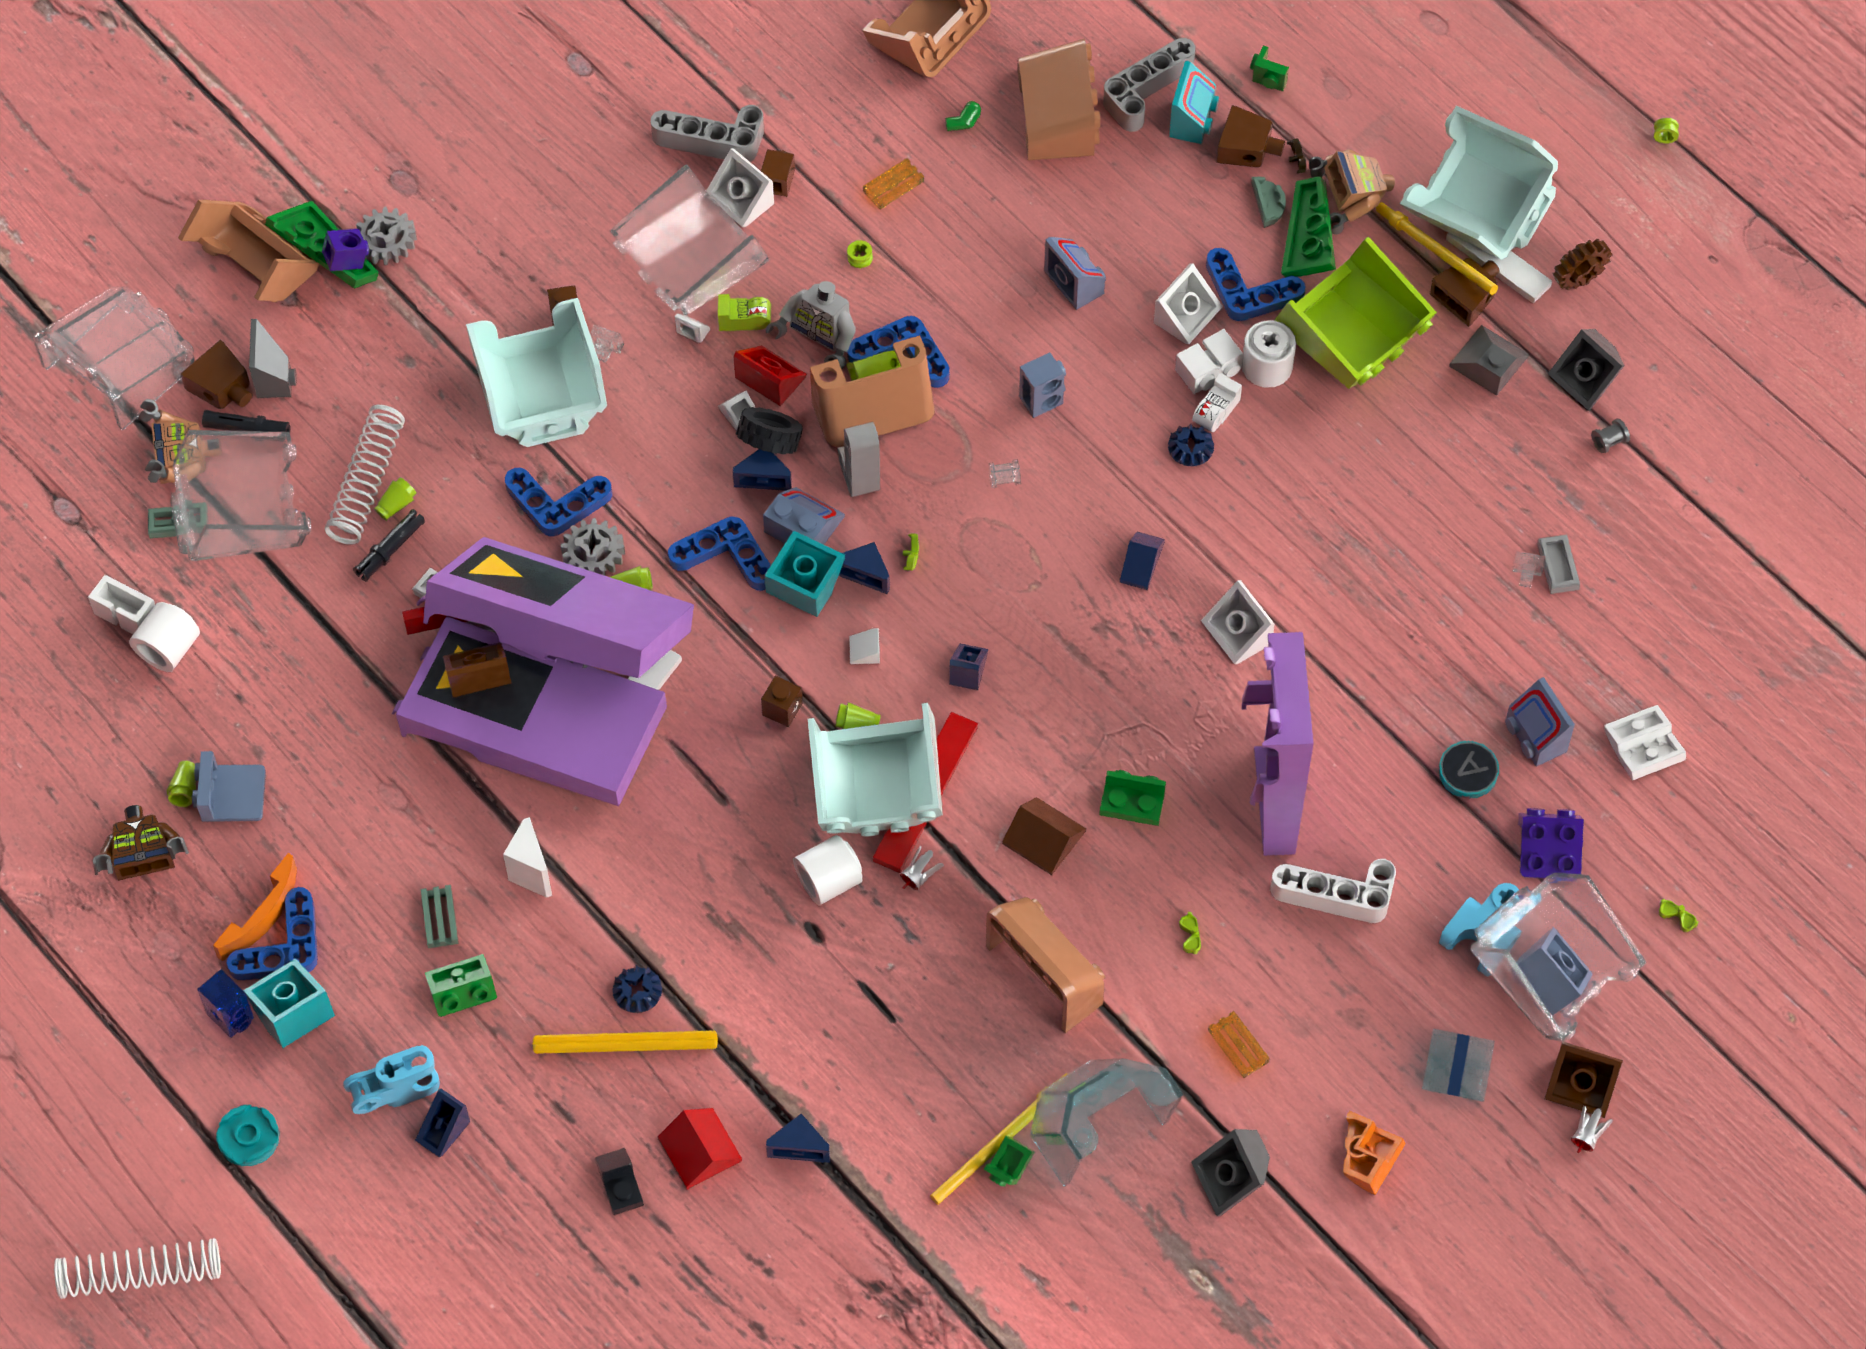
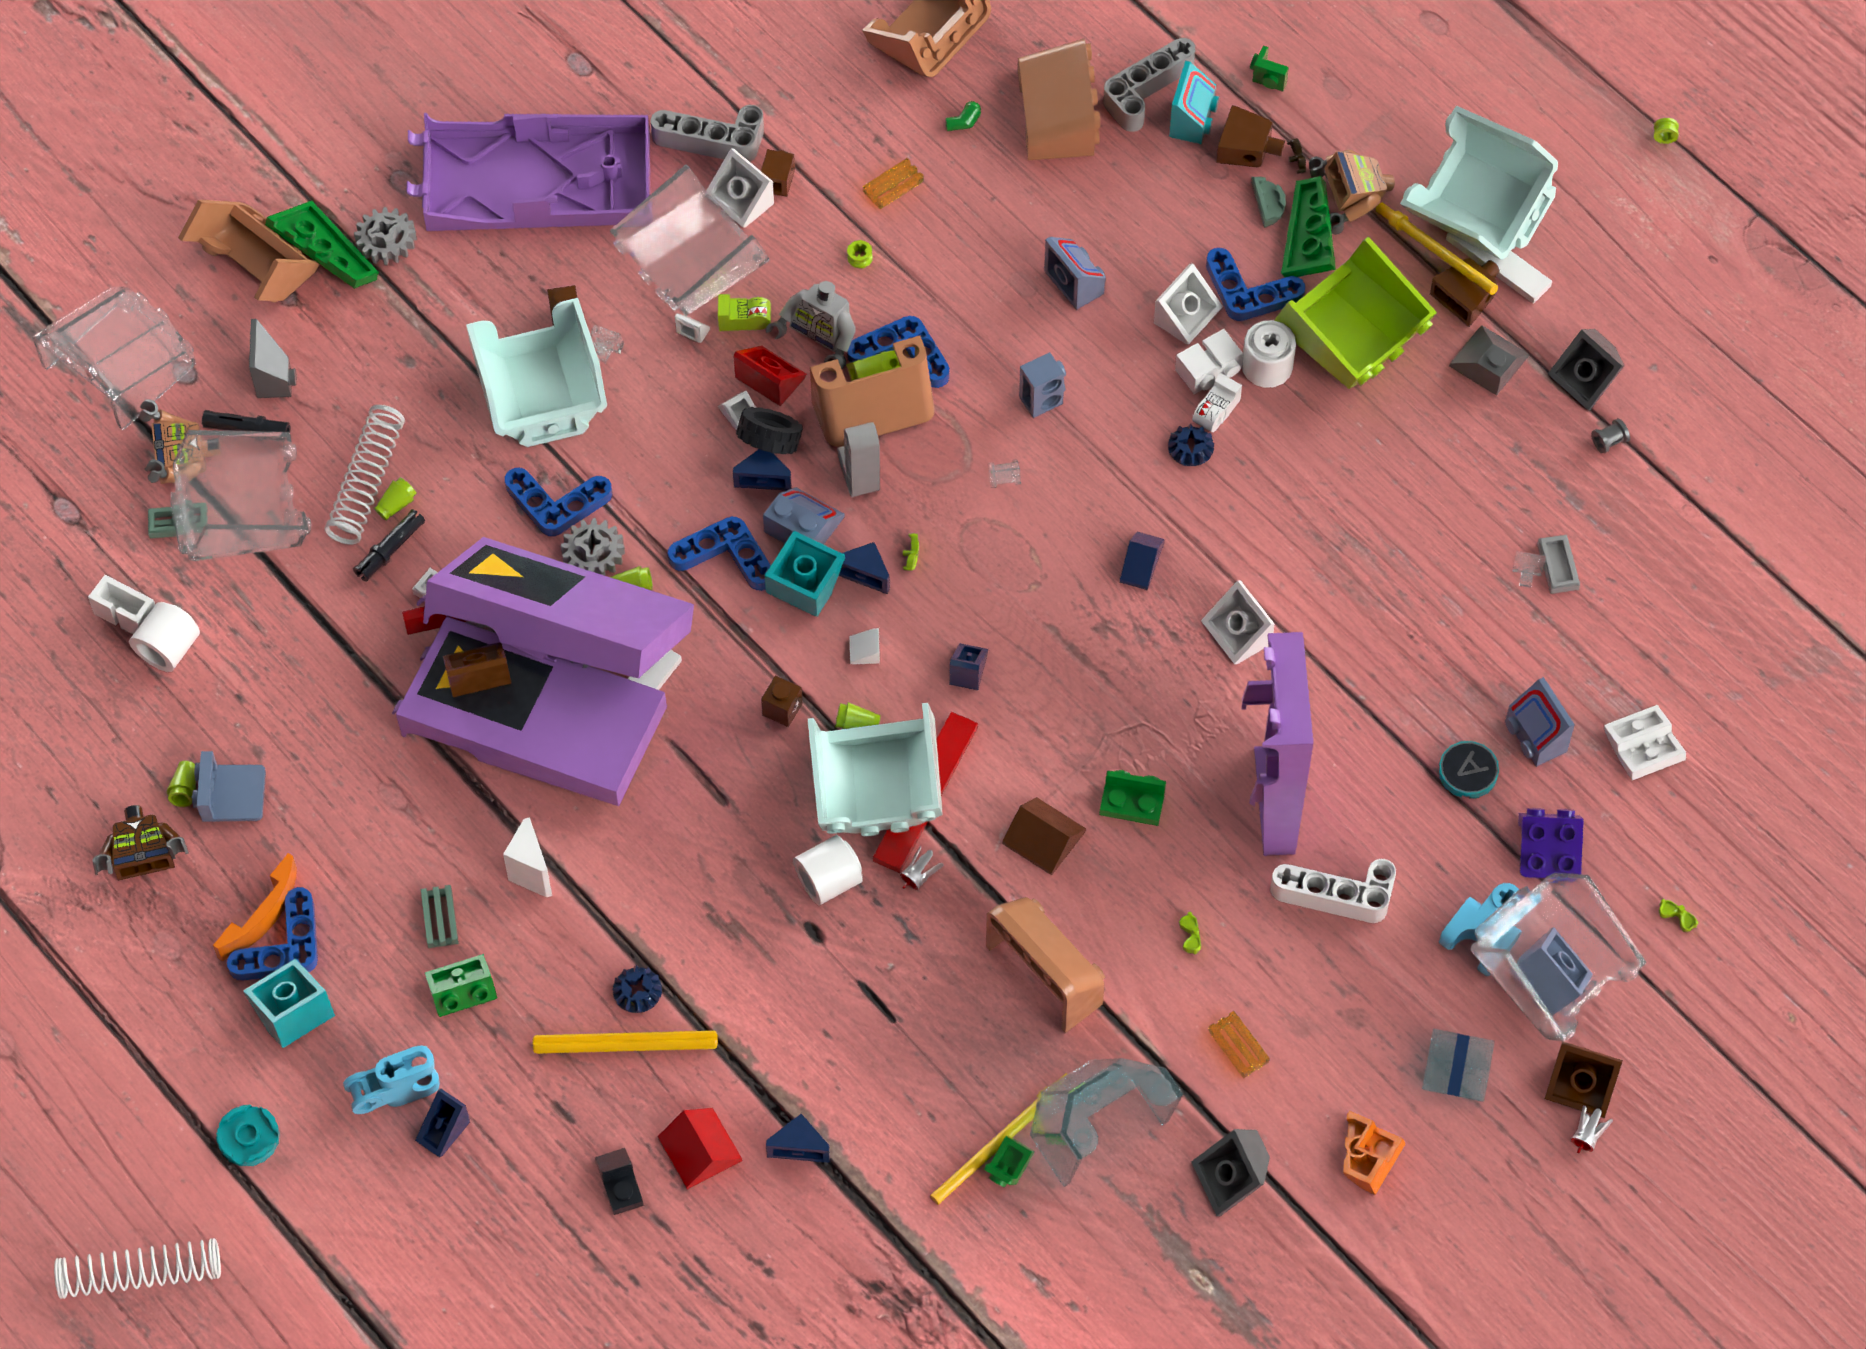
reddish brown torso [180,339,252,409] -> none
clear blue brick [197,969,254,1038] -> none
dark purple brick [322,229,369,271] -> none
reddish brown gear [1553,239,1613,290] -> none
none -> medium lavender piece [406,113,651,231]

